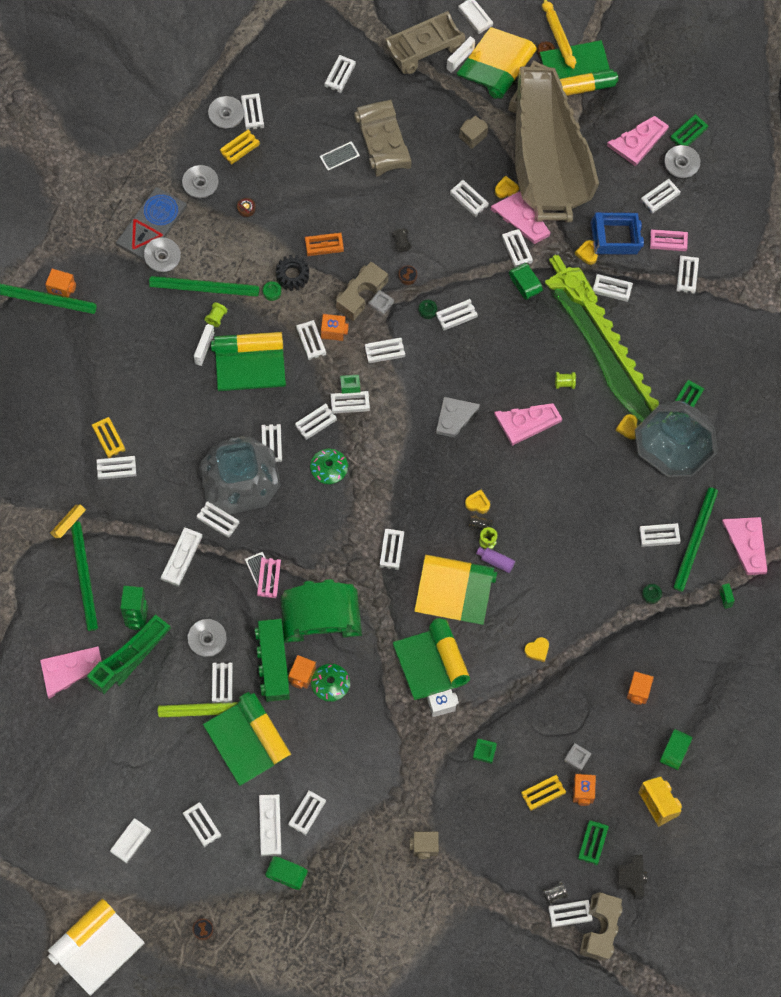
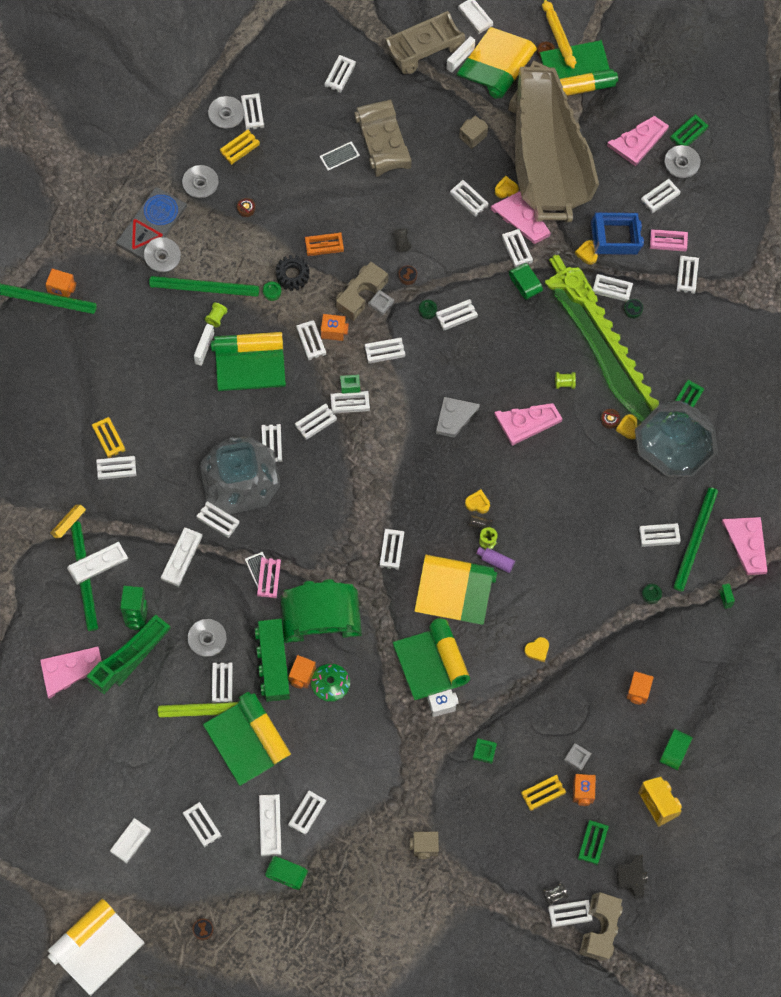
green dish [310,448,348,485] -> none
none -> white tile [67,542,128,584]
none -> tile [601,409,620,429]
none -> tile [624,299,643,319]

